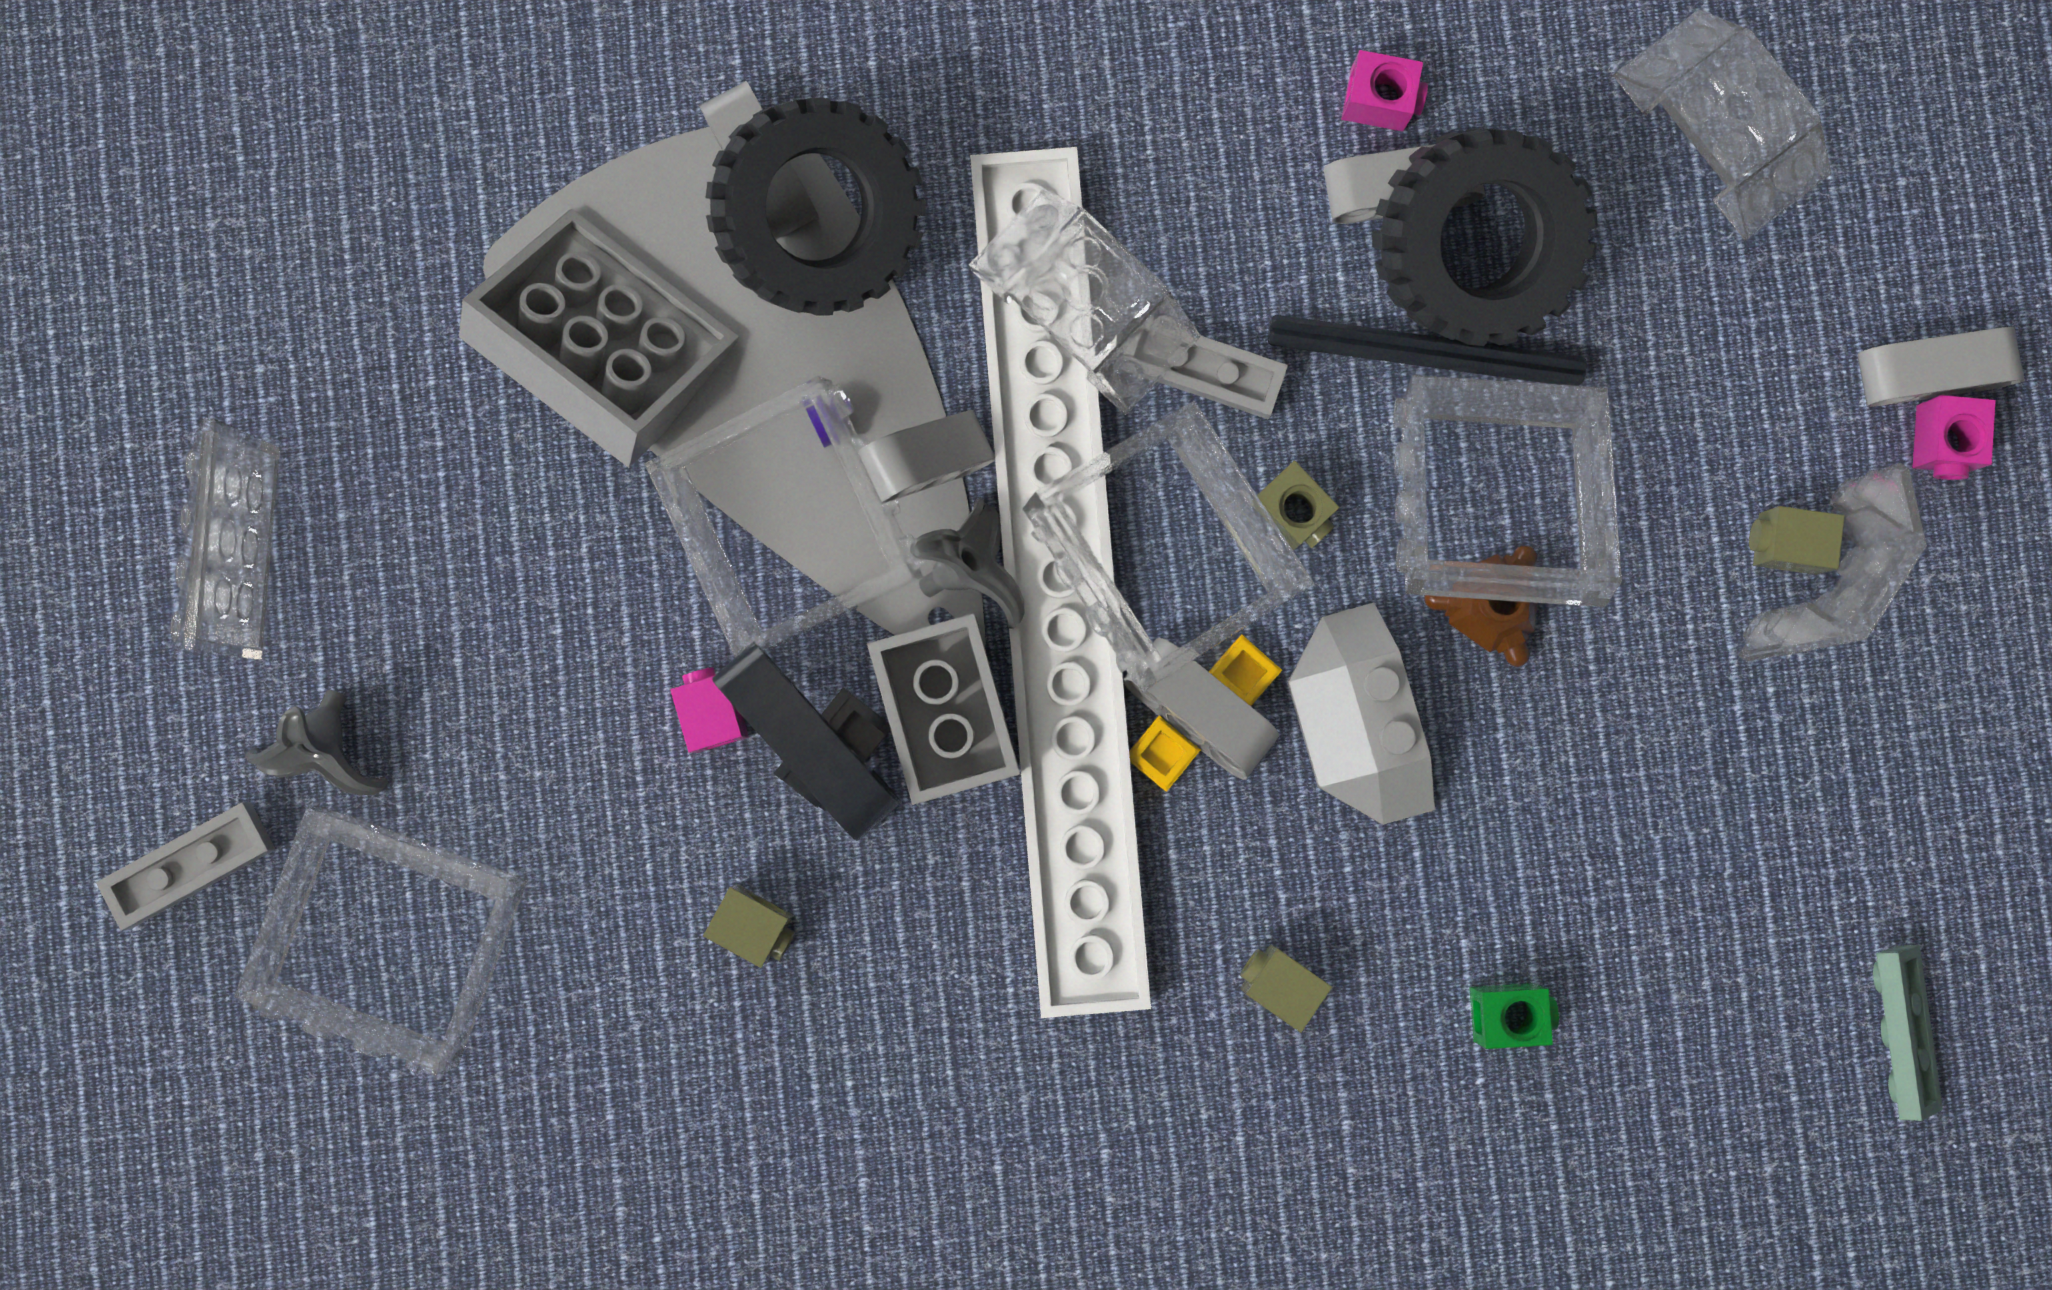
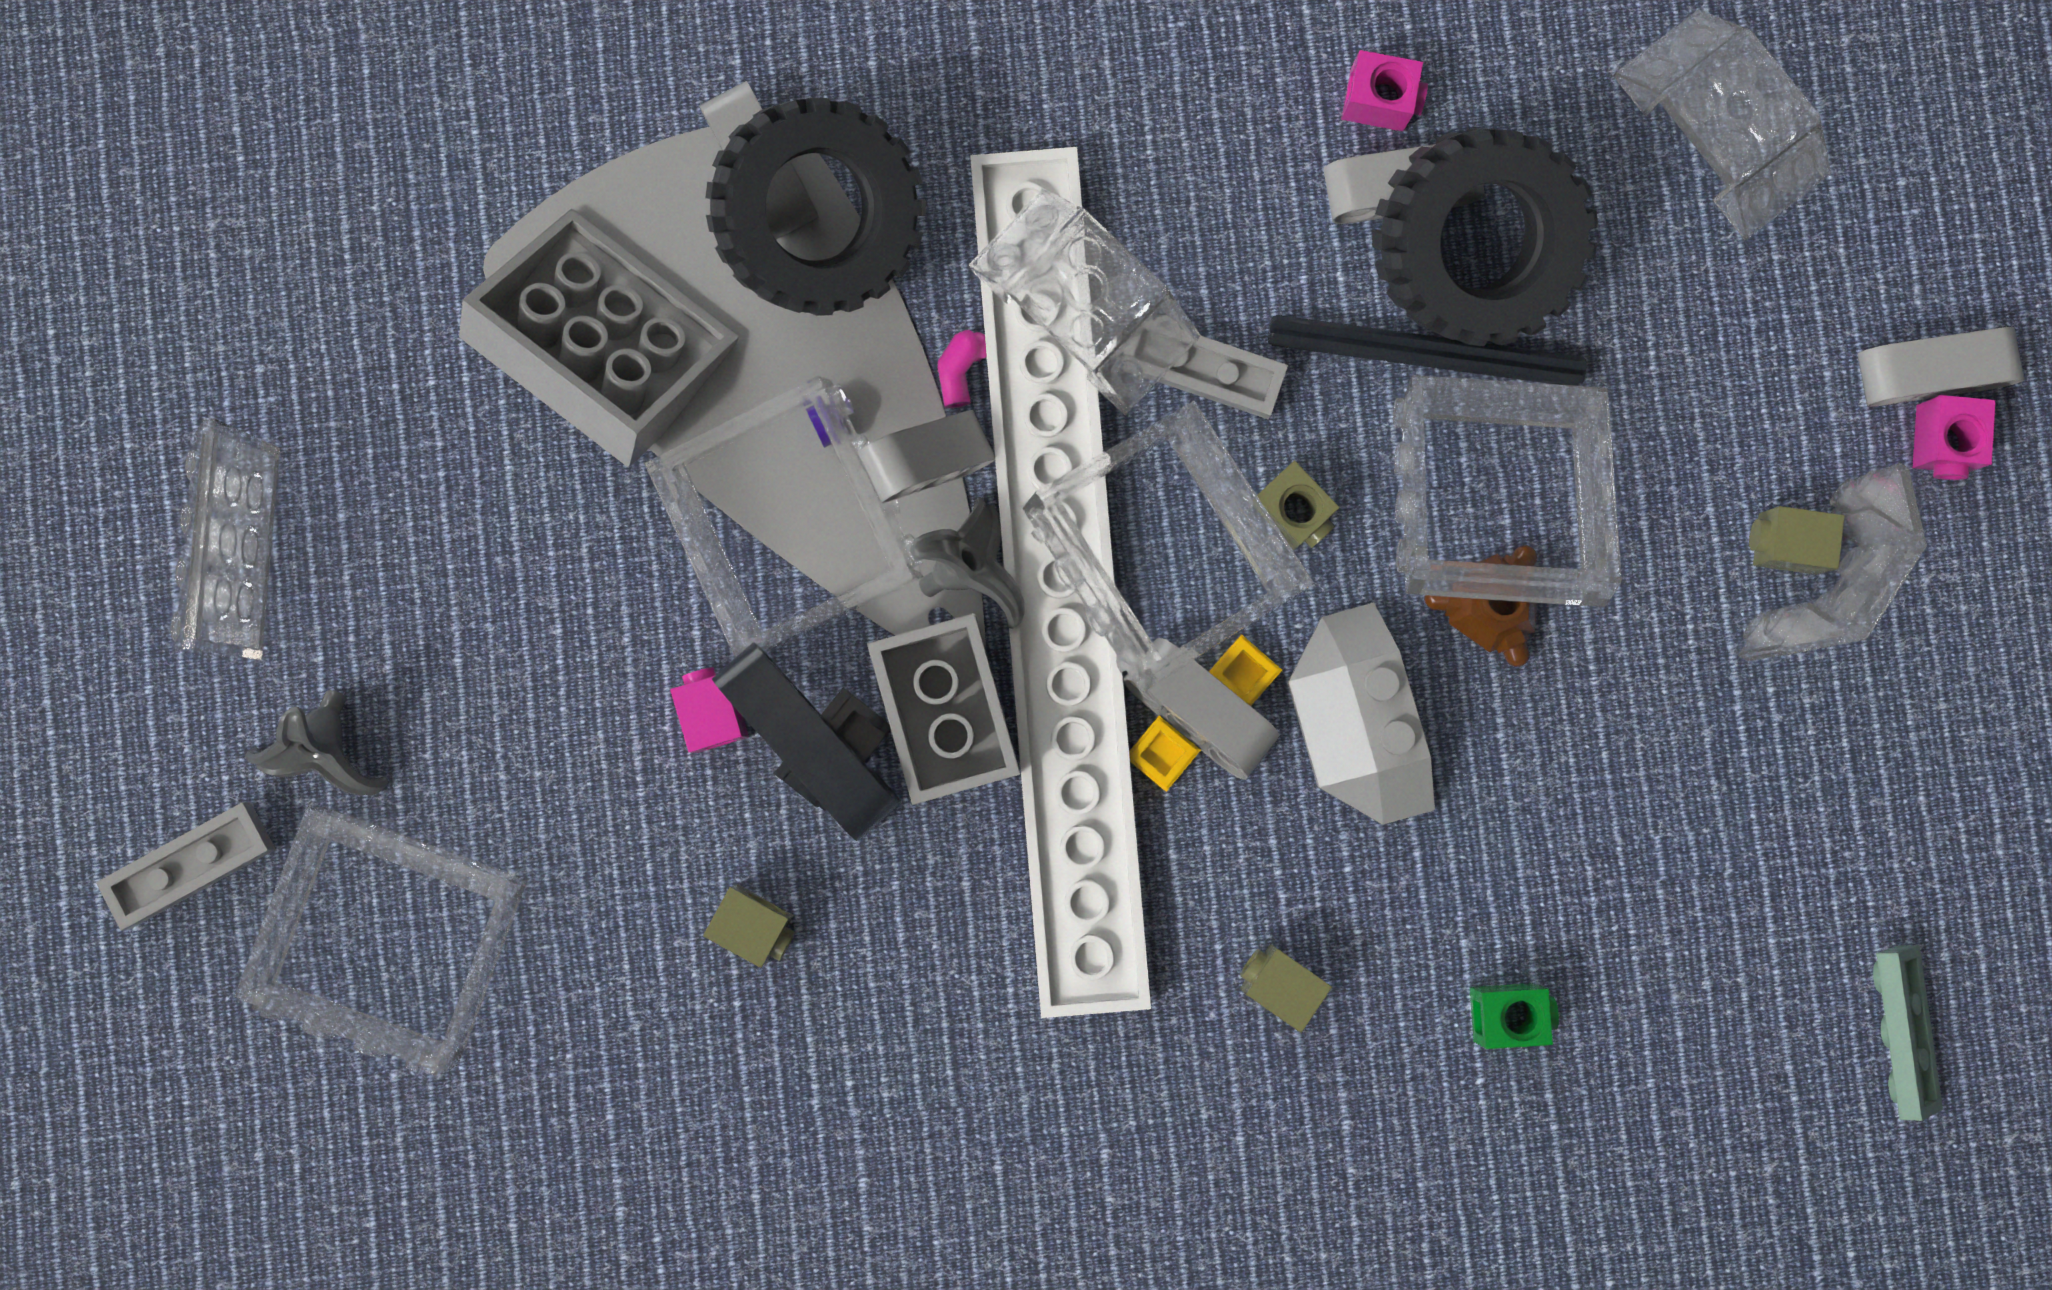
none -> dark pink arm [938,330,987,408]

